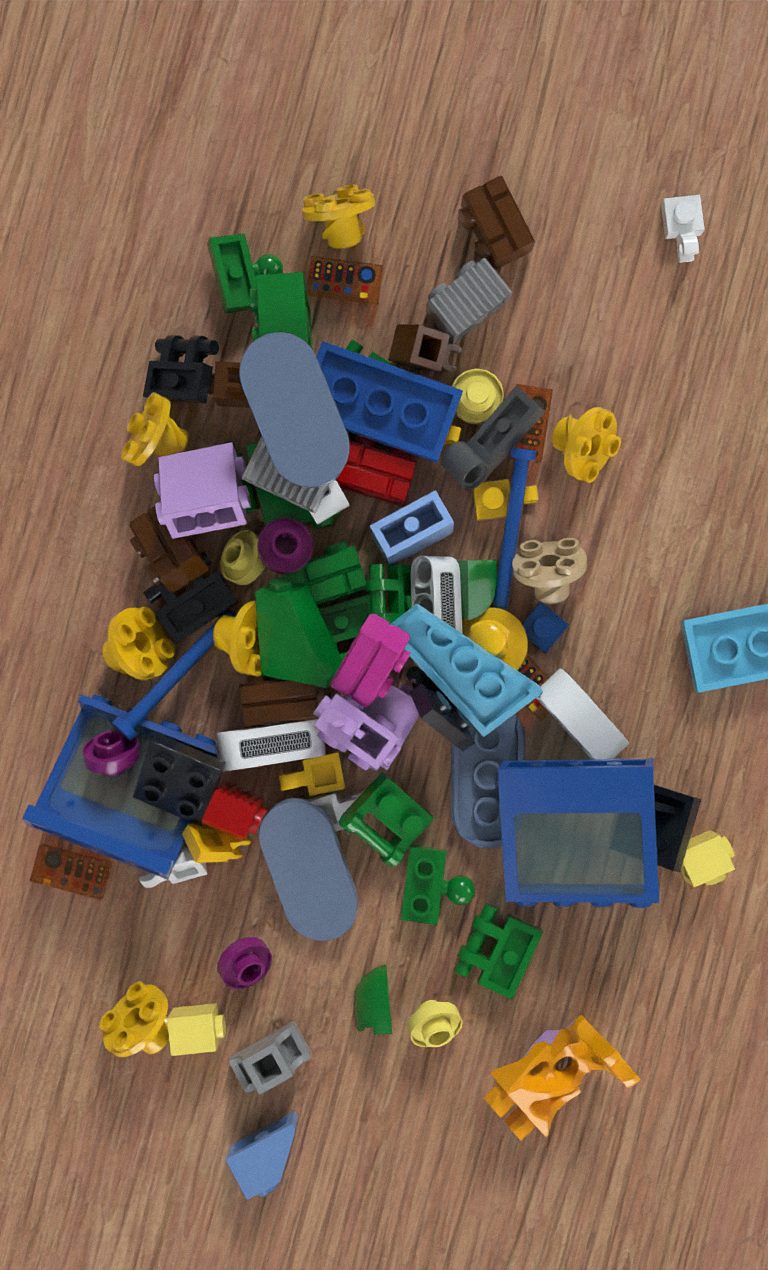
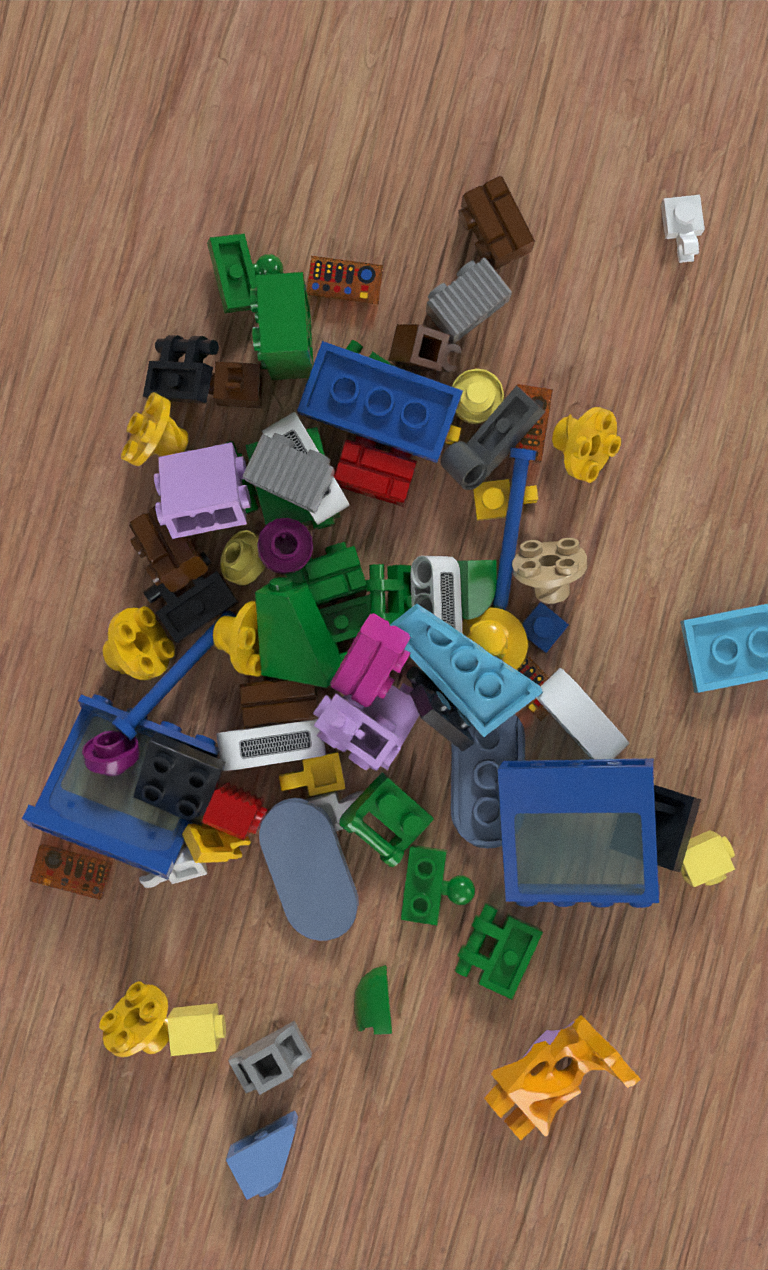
magenta plate [217,937,272,989] -> none
sand blue tile [239,332,350,488] -> none
yellow plate [301,184,375,249] -> none
light blue brick [370,490,454,566] -> none
light yellow plate [407,1000,463,1047] -> none

